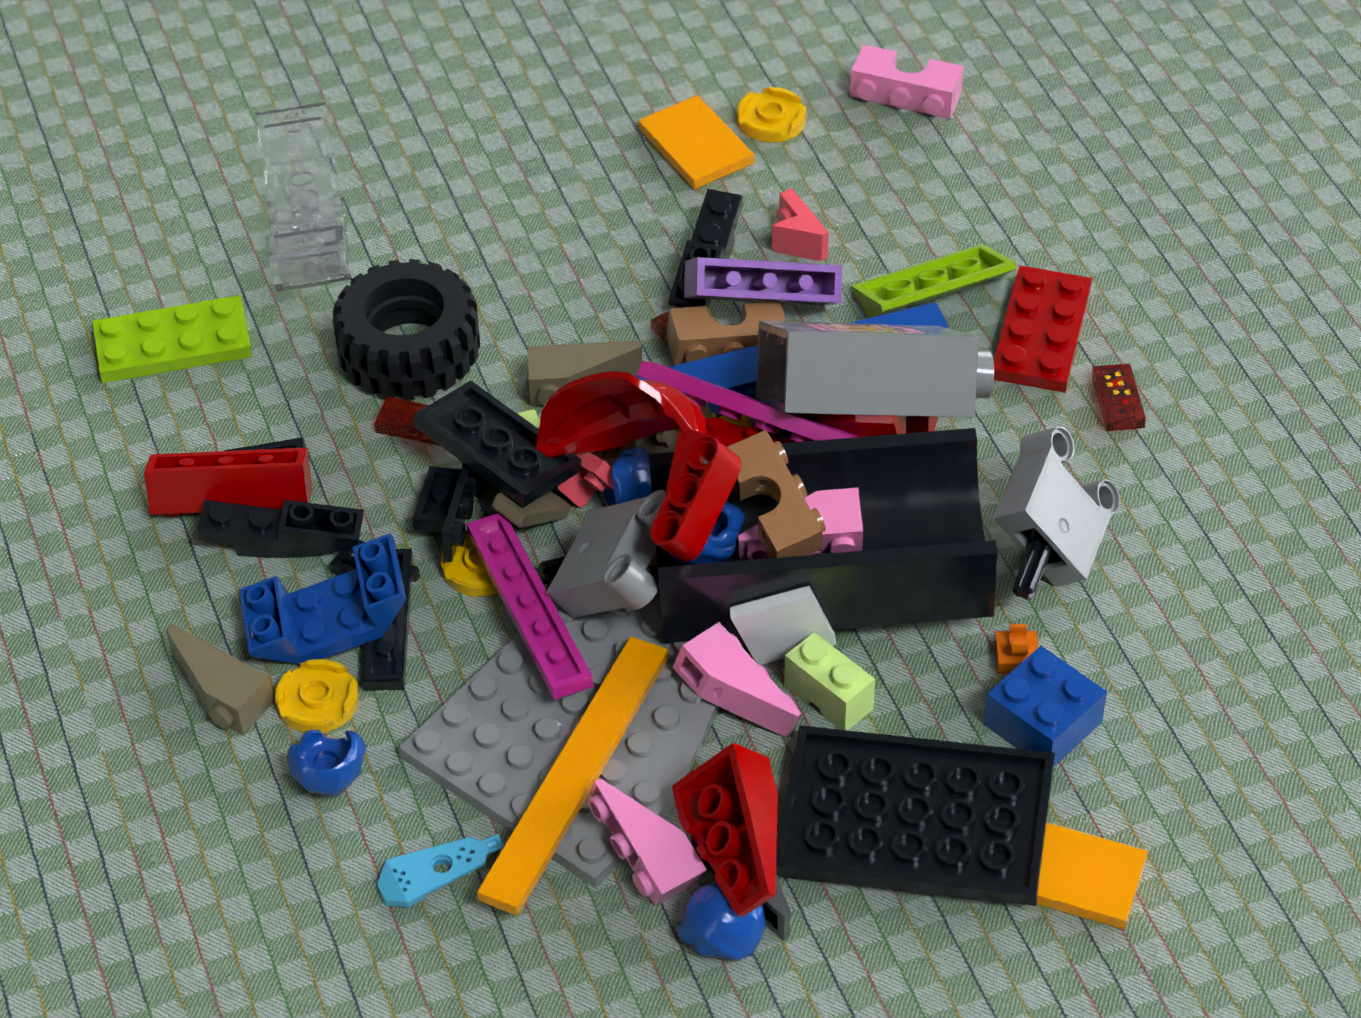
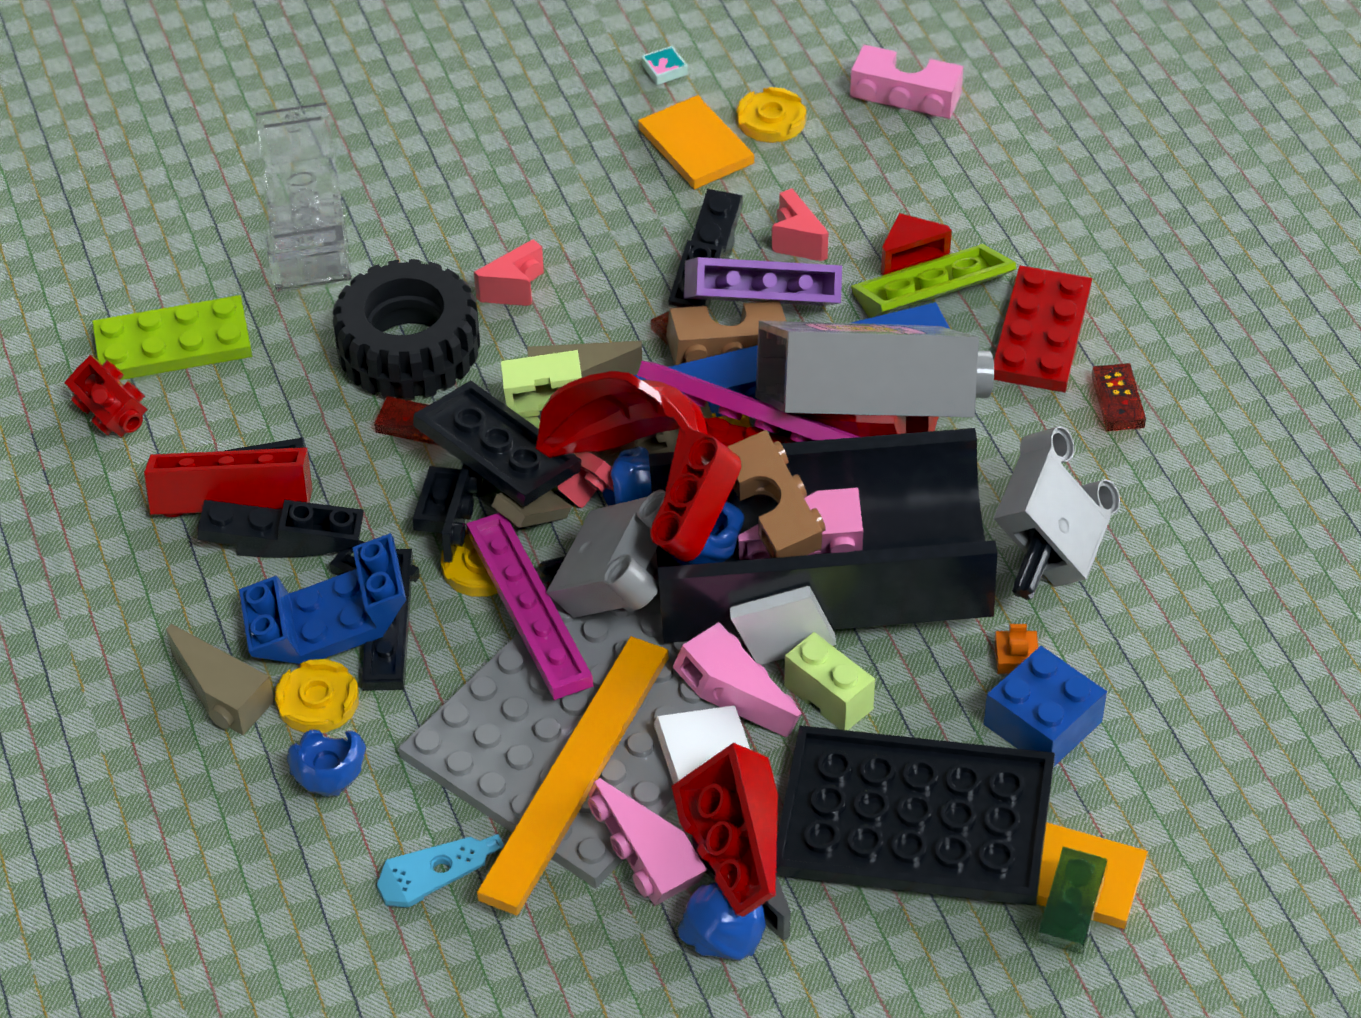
none -> red brick [64,355,148,438]
none -> coral slope [474,239,544,306]
none -> yellowish green brick [501,350,582,418]
none -> tile [642,46,688,85]
none -> white tile [653,705,750,784]
none -> red slope [881,213,952,275]
none -> clear green brick [1039,846,1108,955]

